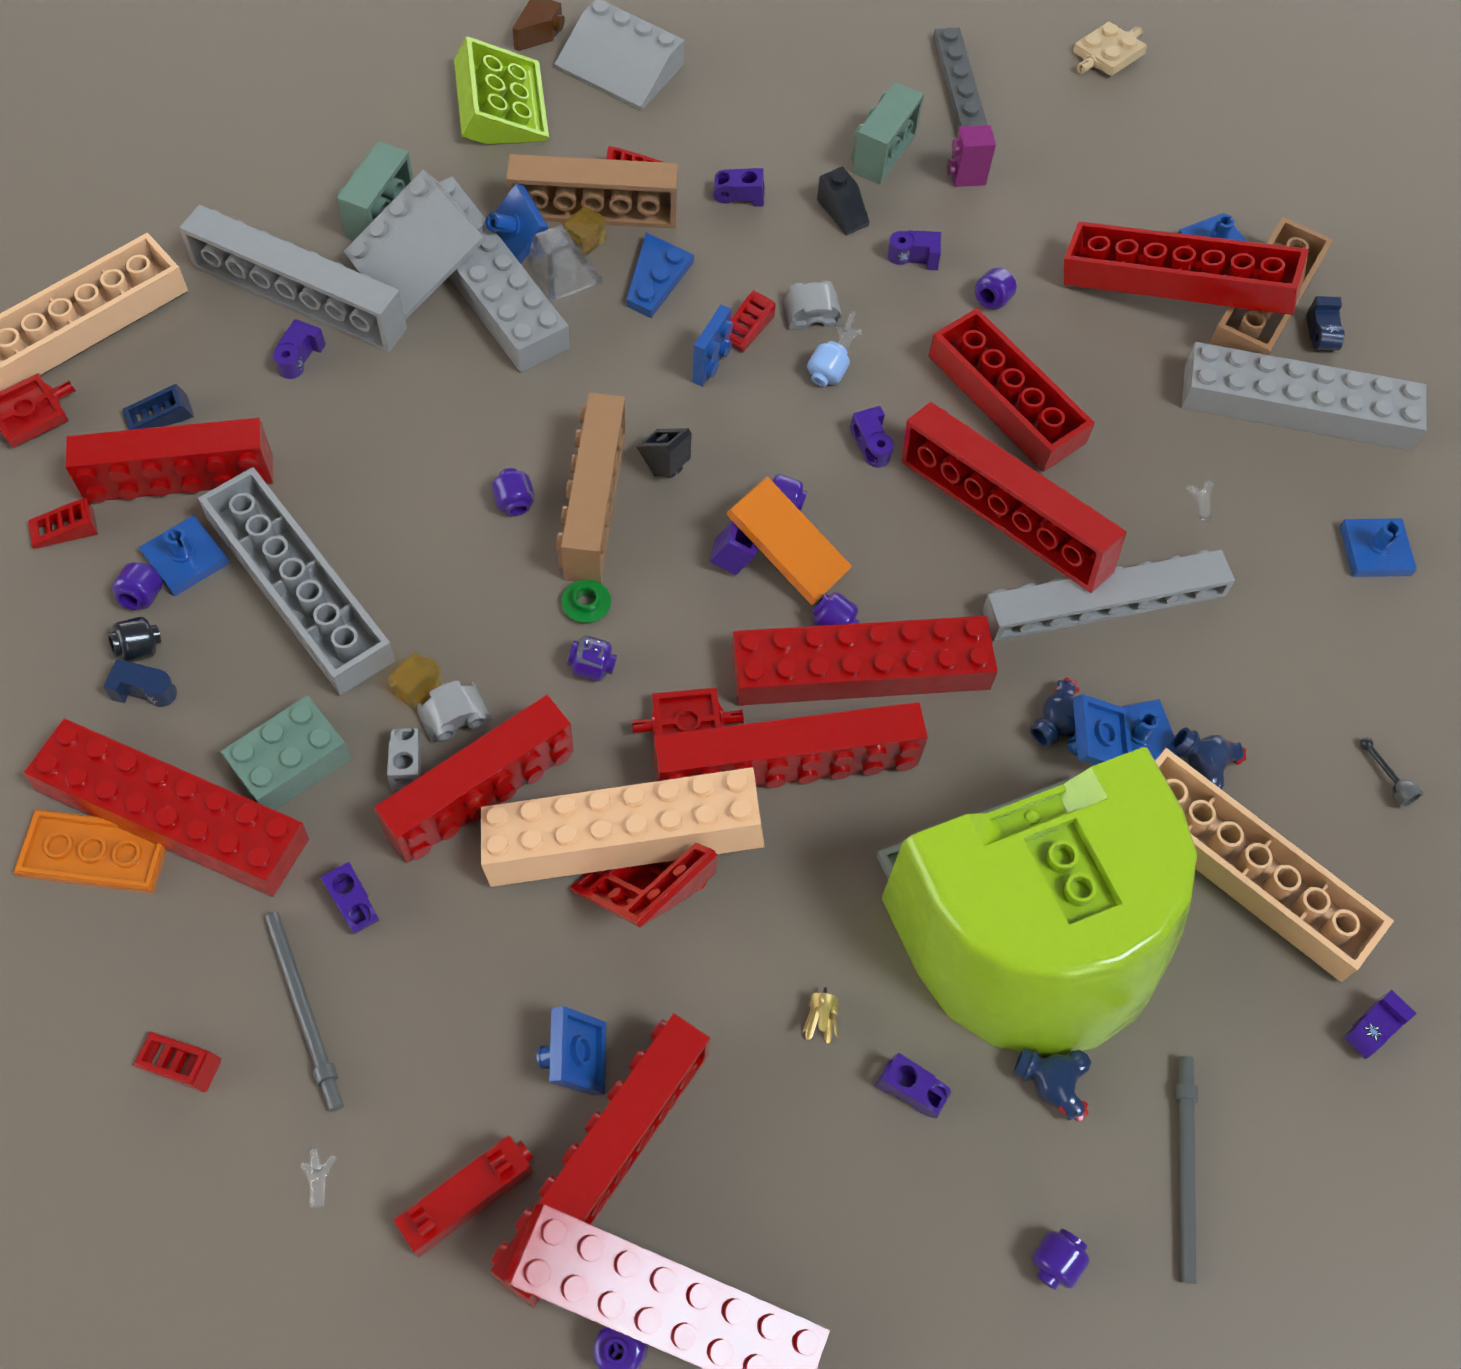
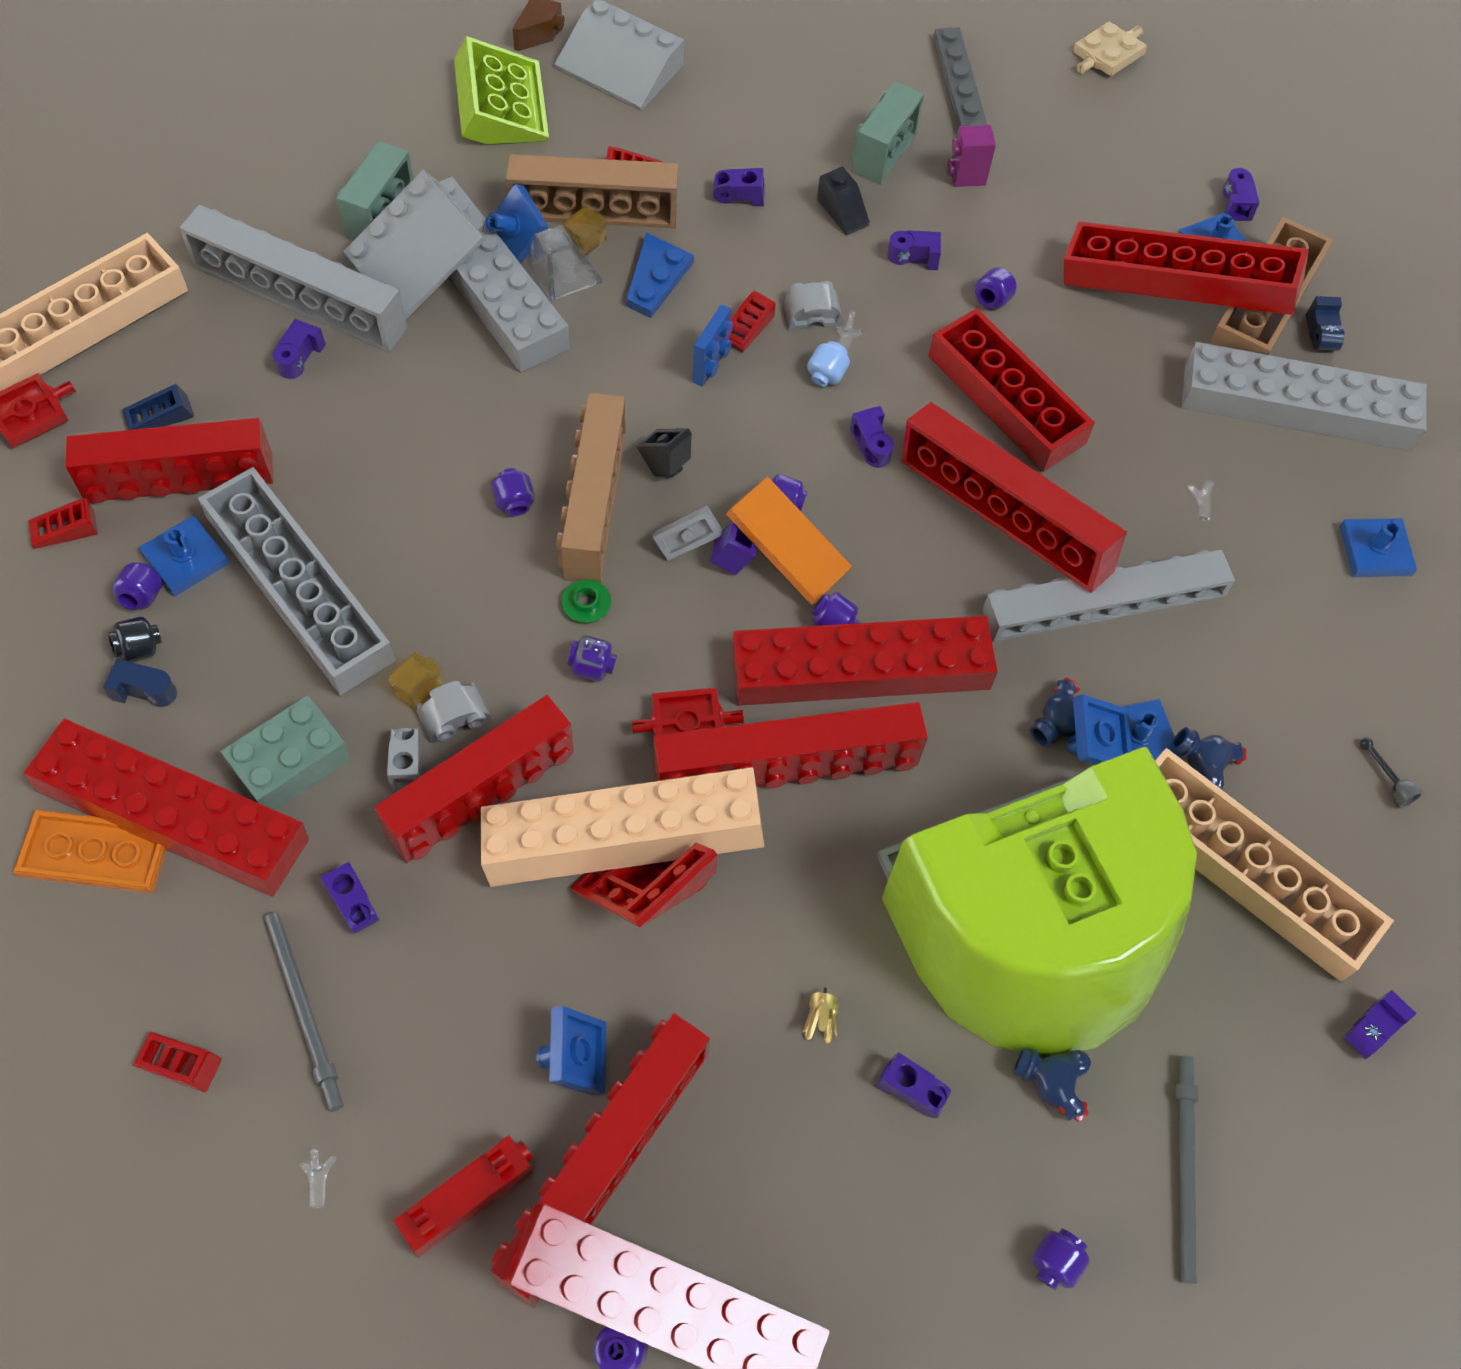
none -> light grey plate [653,505,722,561]
none -> dark purple leg [1223,168,1260,221]

